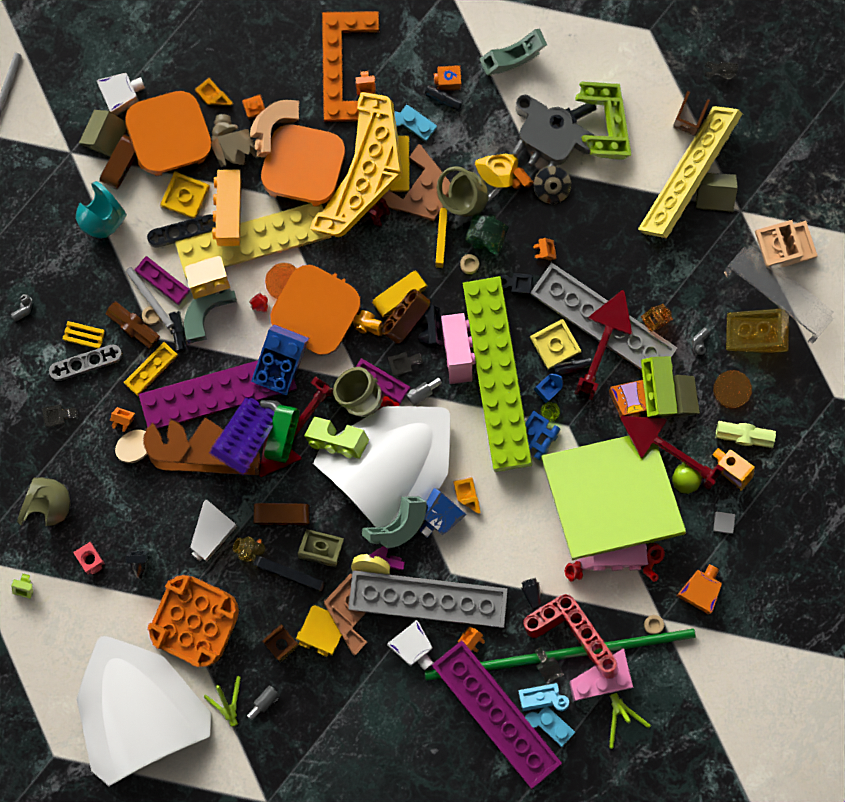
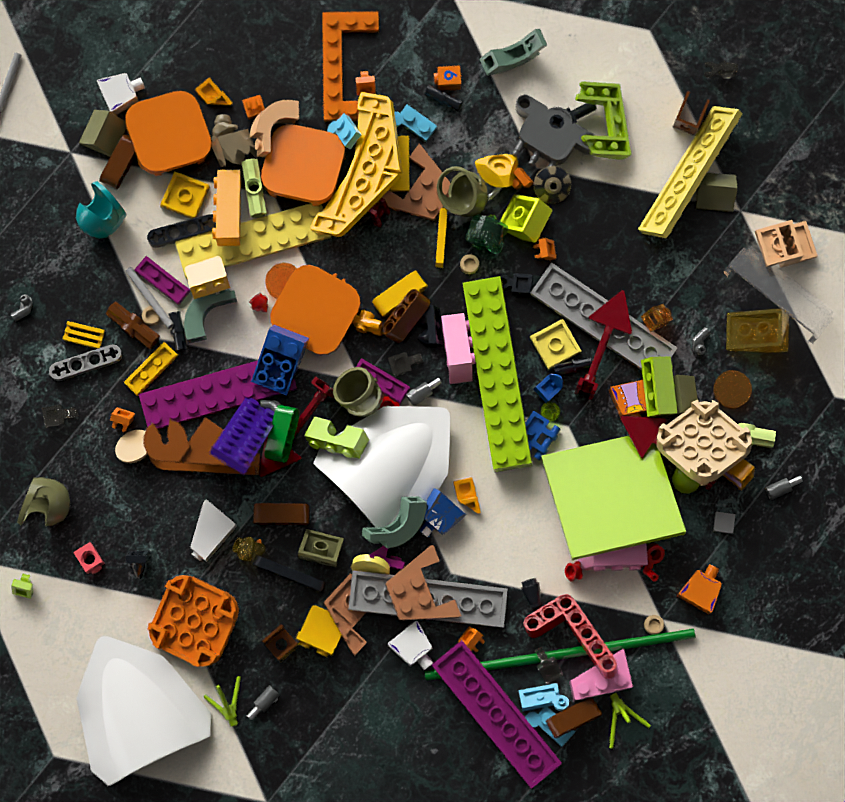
none -> yellowish green piece [241,159,267,218]
none -> medium azure hinge [327,113,361,149]
none -> nougat wing [385,545,461,620]
none -> neon yellow slope [498,194,553,243]
none -> reddish brown beam [545,697,602,739]
none -> tan plate [657,399,752,485]
none -> dark grey piece [765,476,803,500]

